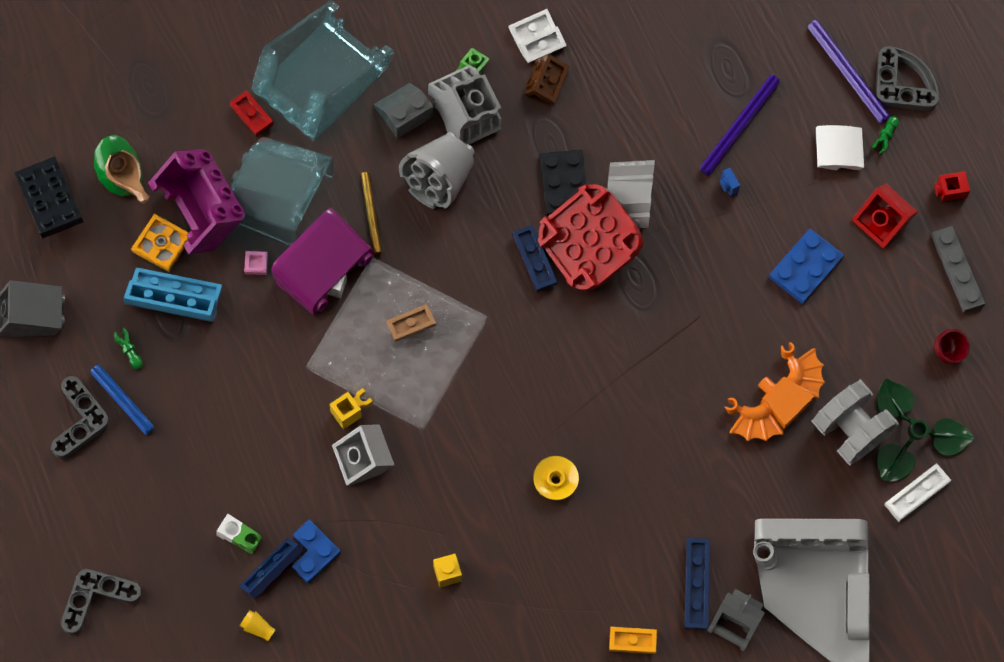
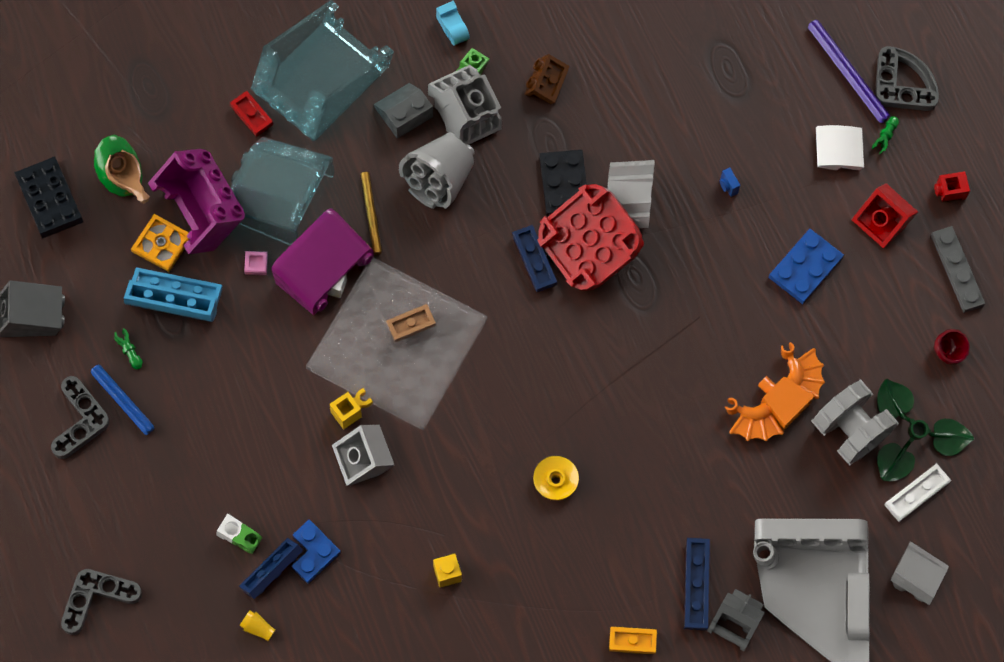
white slope [508,9,567,63] -> none
dark purple axle [700,75,780,175] -> none
none -> medium azure leg [436,0,470,46]
none -> light grey slope [891,541,949,605]

